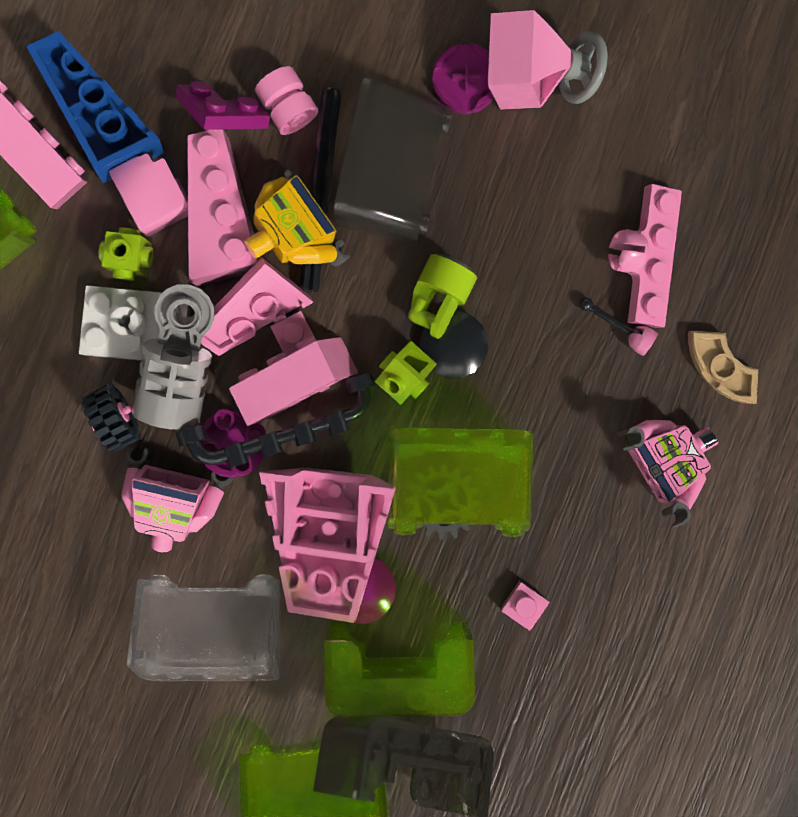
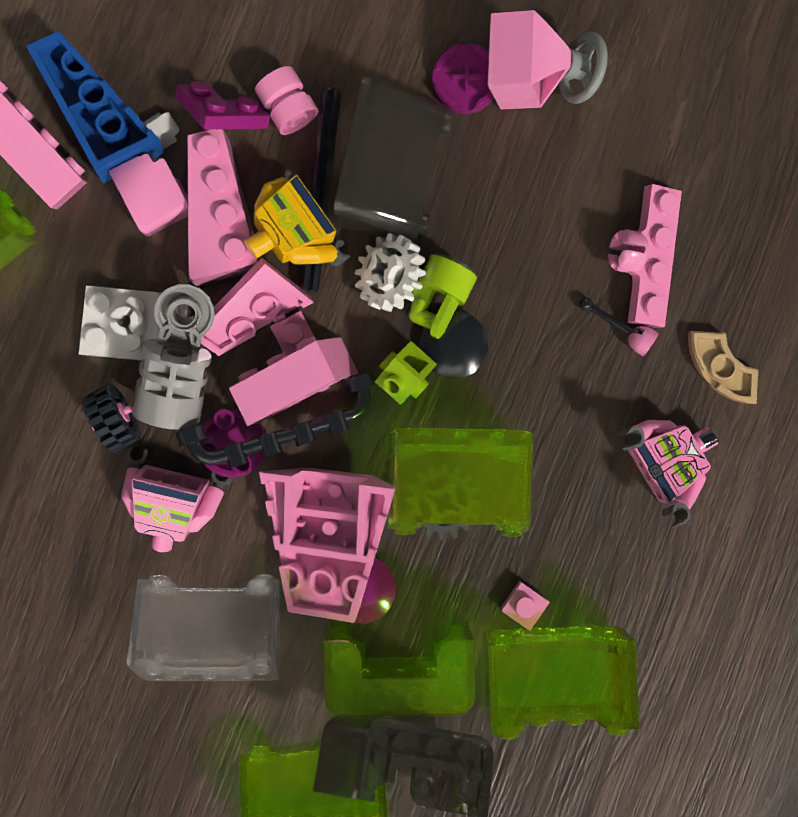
lime brick [99,227,154,280] -> none
none -> white piece [143,112,180,150]
none -> white gear [355,233,426,312]
none -> clear neon green windscreen [483,626,640,739]

